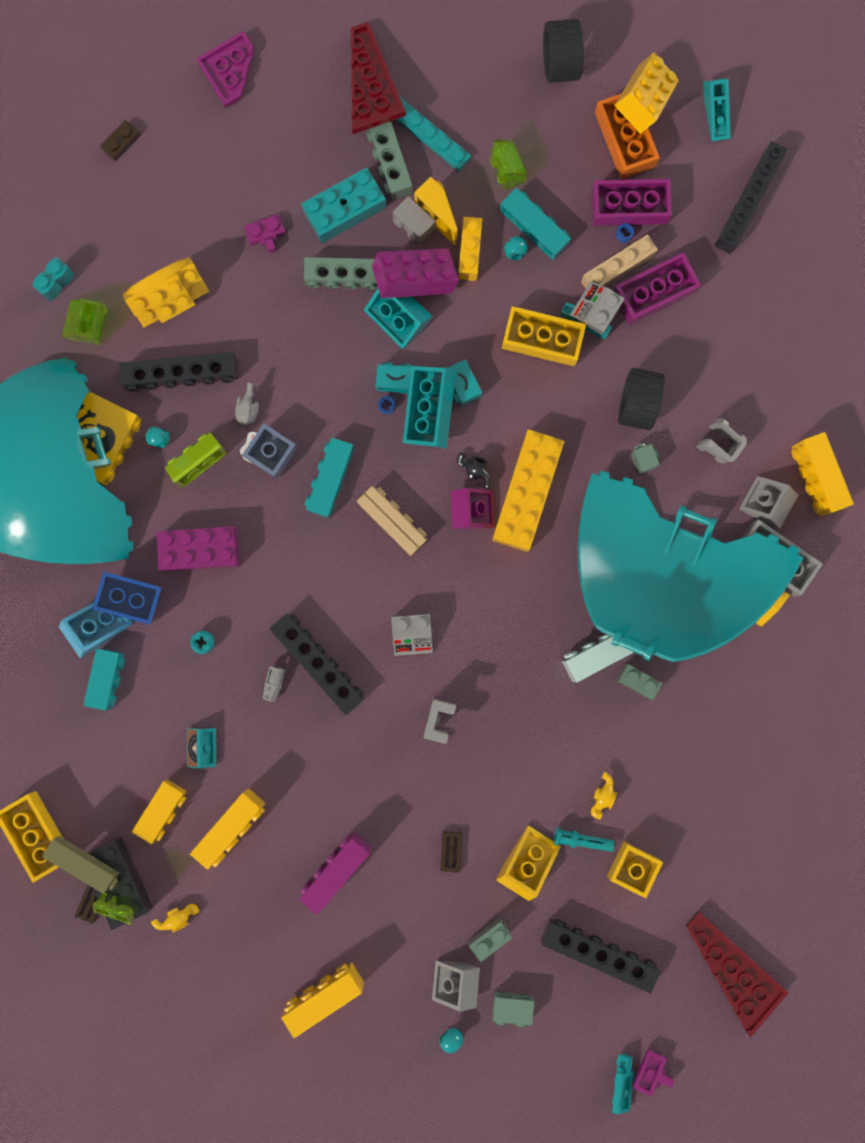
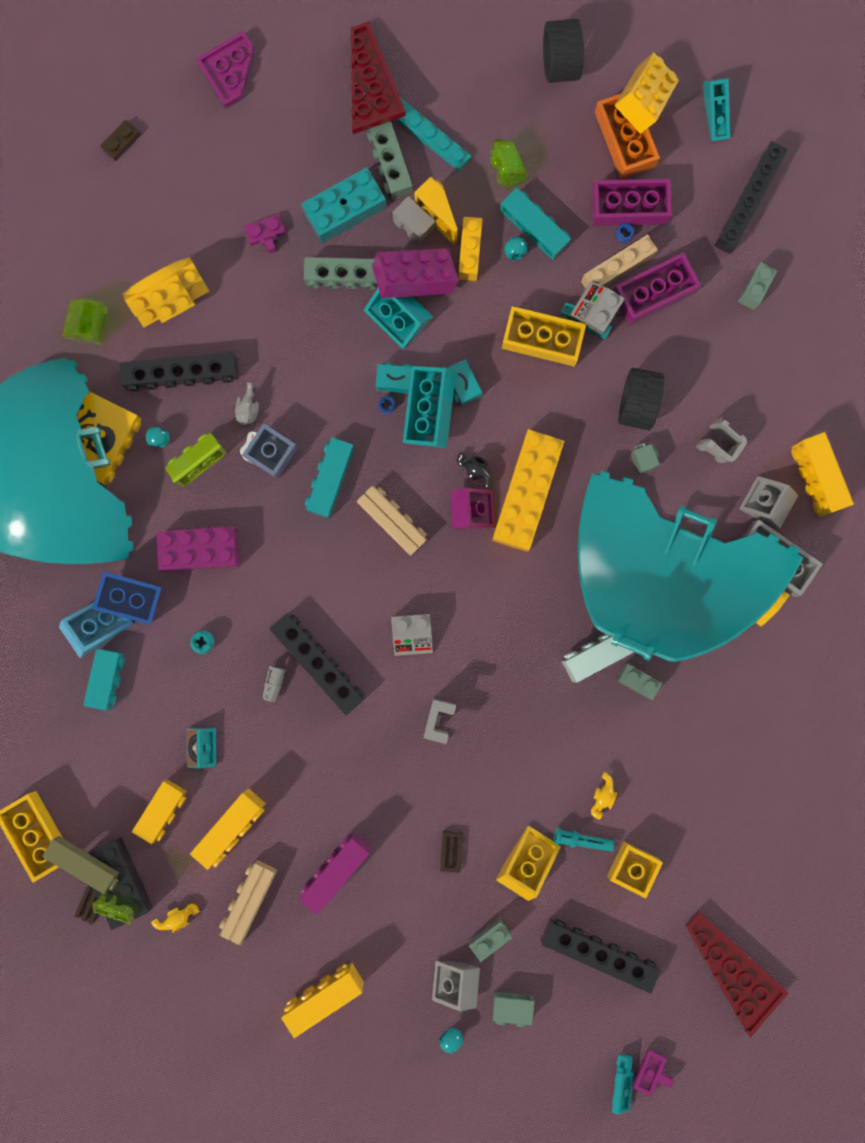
teal brick [32,257,74,301] -> none
none -> tan brick [219,860,278,945]
none -> sand green brick [737,262,777,310]

